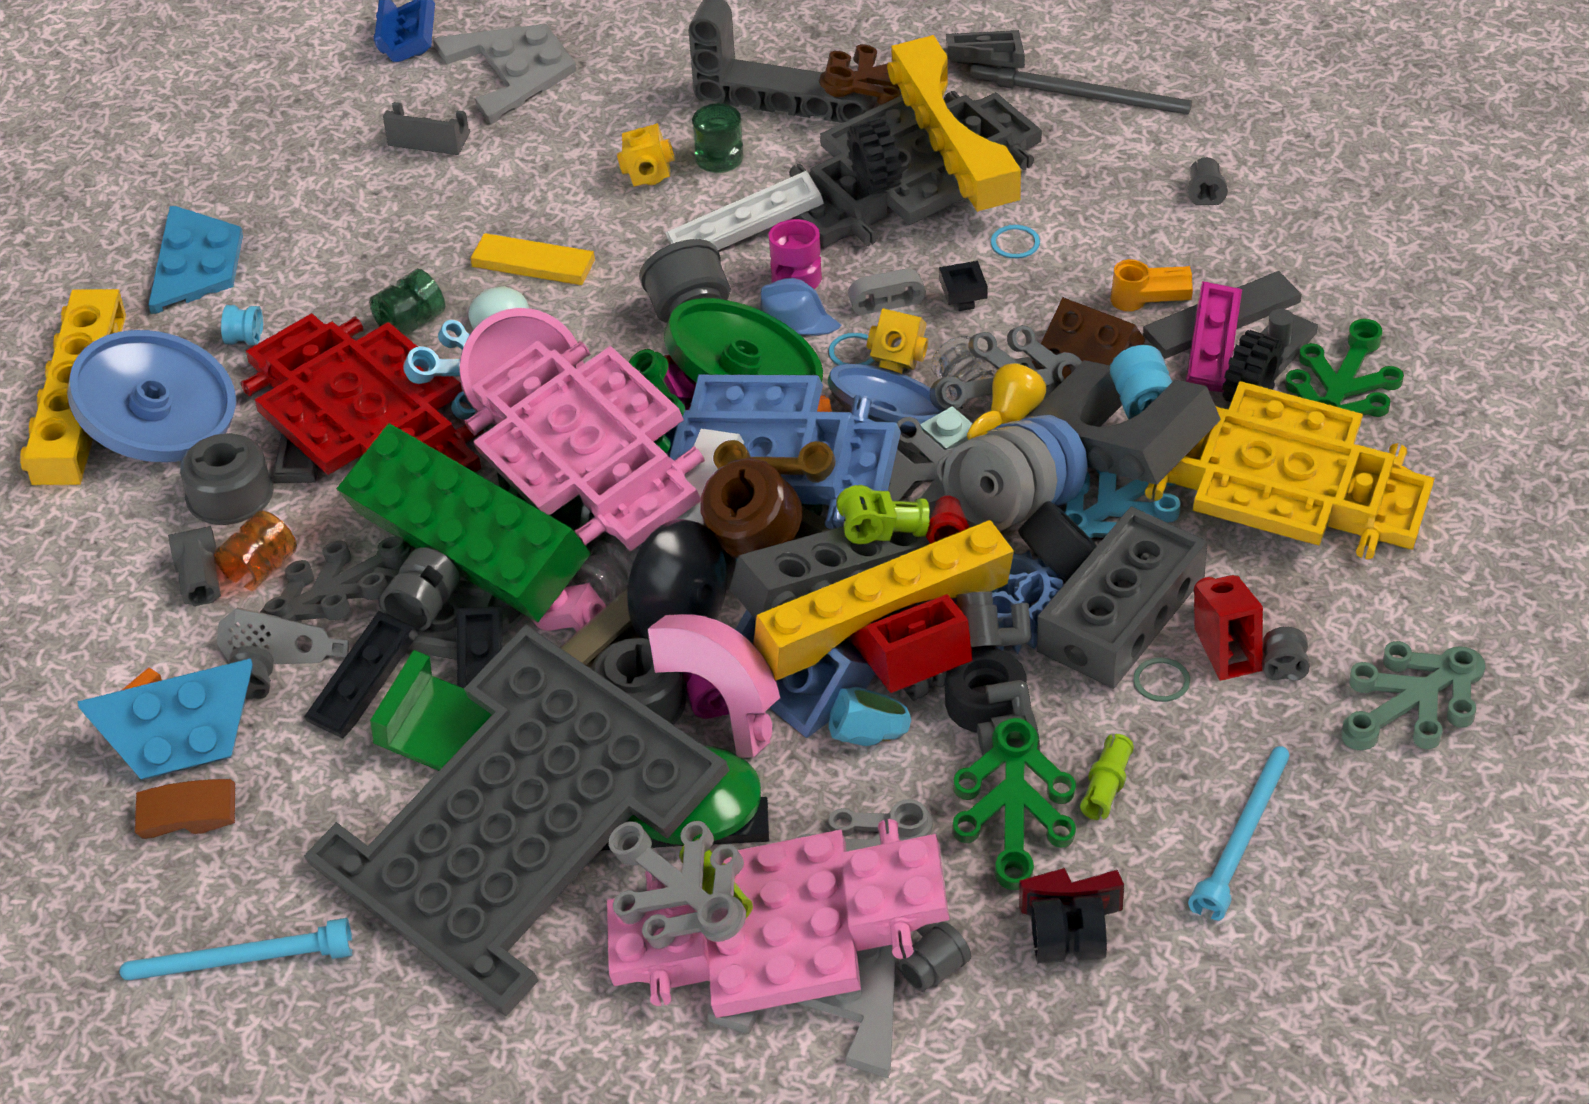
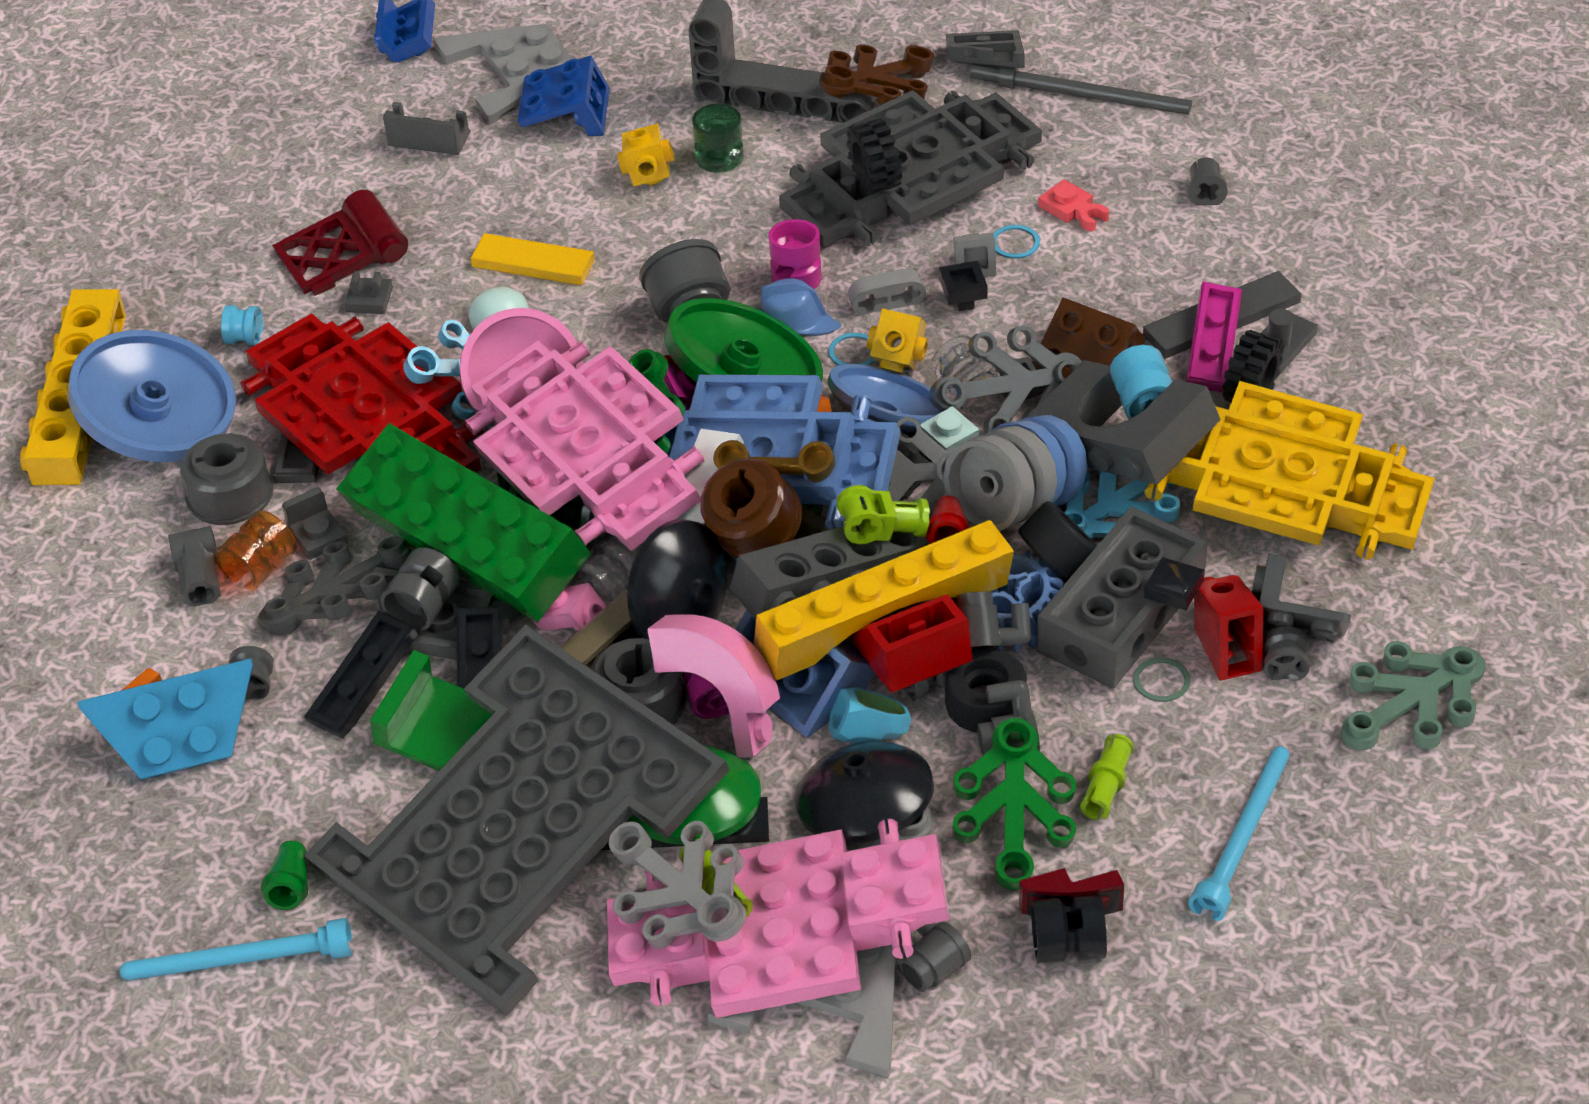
dark orange slope [135,779,236,839] -> none
dark azure wing [148,206,243,314] -> none
light grey piece [217,607,349,664] -> none
clear green wheel [369,268,446,336] -> none
white tile [665,170,824,250] -> none
yellow arch [887,35,1021,212] -> none
yellow piece [967,363,1046,440] -> none
light orange piece [1110,259,1193,311] -> none
green plant [1285,319,1404,417] -> none
none -> green cone [261,840,308,910]
none -> dark red piece [272,189,409,296]
none -> dark grey bracket [282,487,348,560]
none -> dark grey tile [344,271,393,314]
none -> blue bracket [518,55,610,136]
none -> black dish [795,741,934,843]
none -> light grey tile [953,233,997,277]
none -> coral plate [1038,179,1109,232]
none -> black tile [1144,557,1204,610]
none -> dark grey bracket [1251,554,1351,642]

